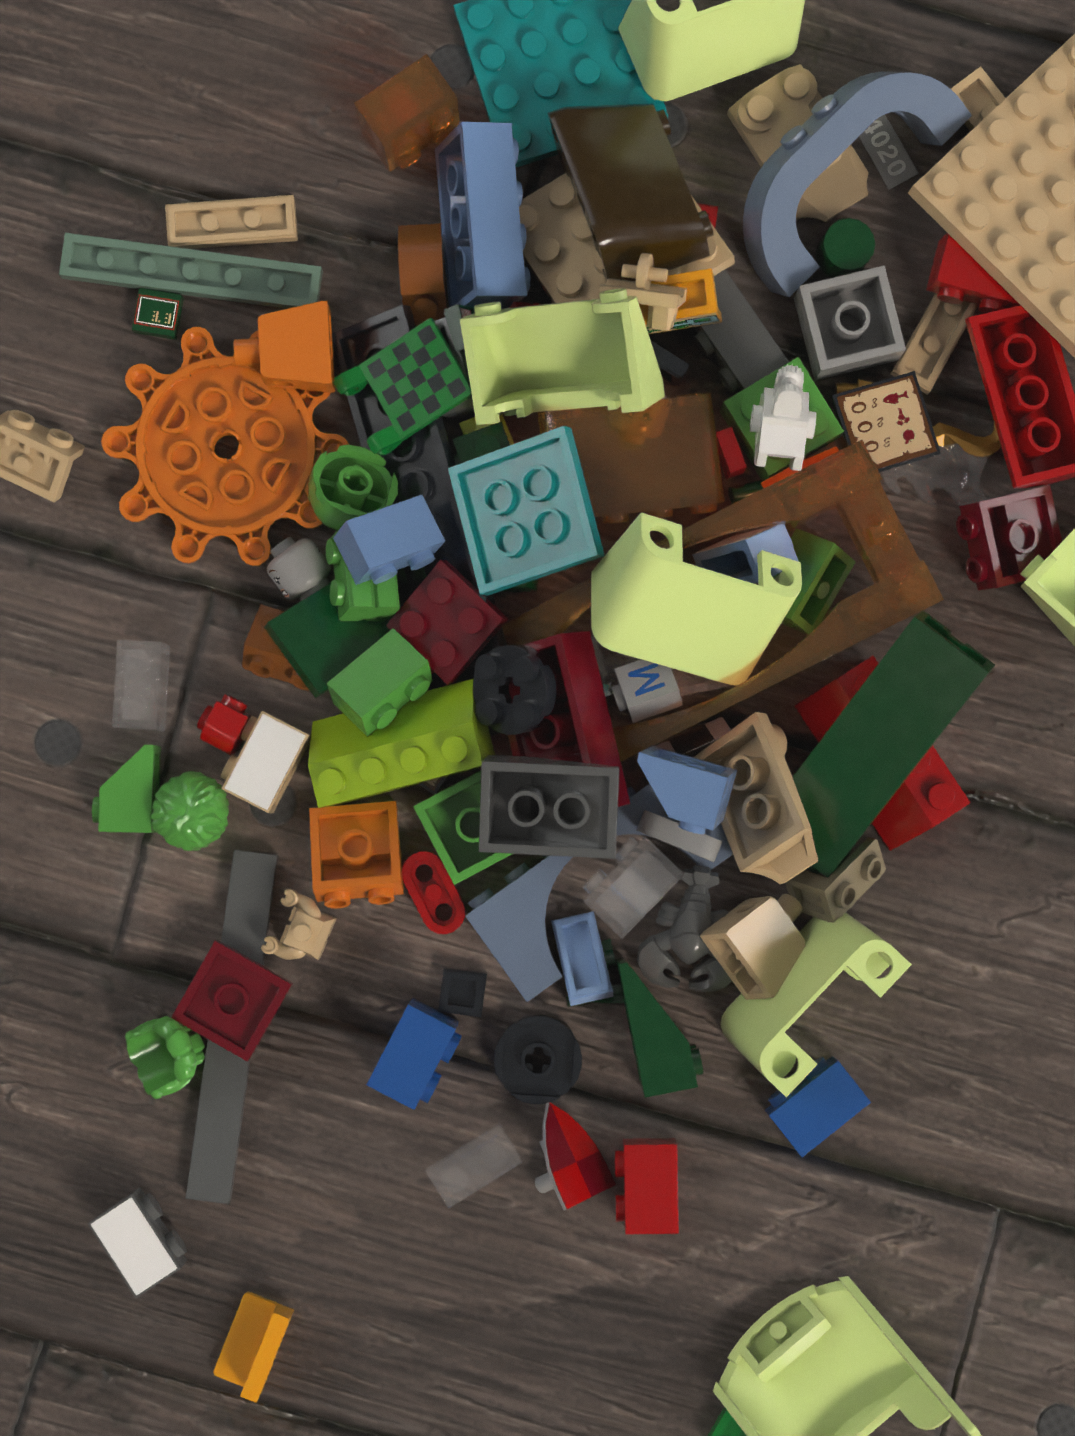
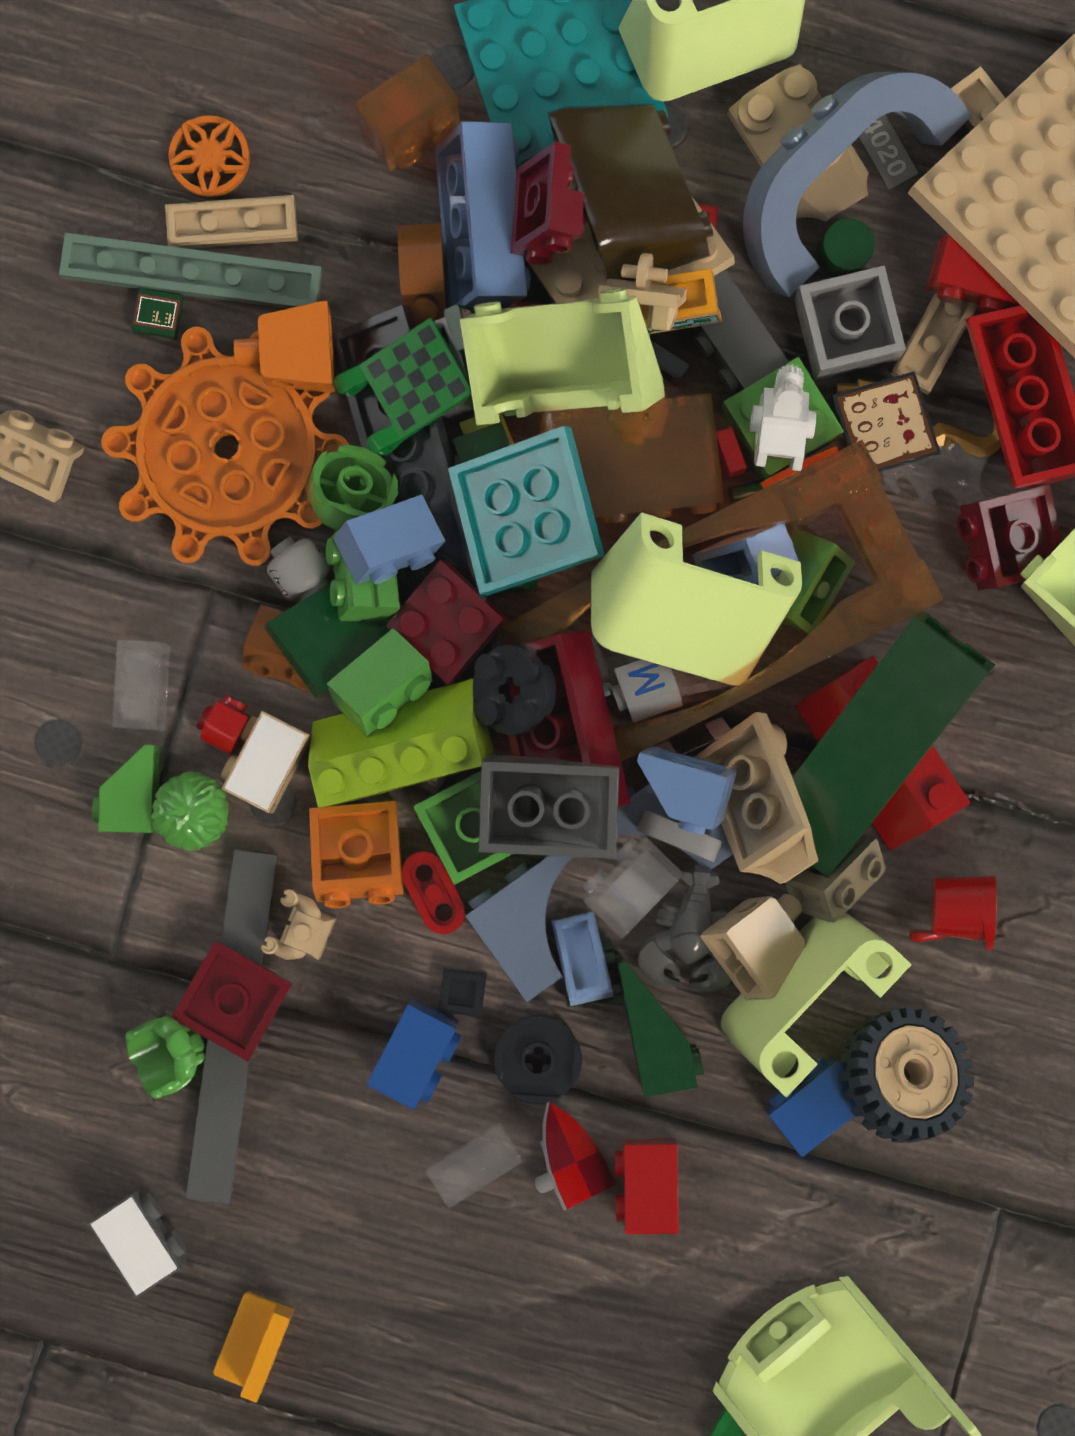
none -> orange wheel [169,115,250,197]
none -> dark red plate [511,141,587,265]
none -> wheel [840,1007,974,1143]
none -> red hat [909,875,997,951]

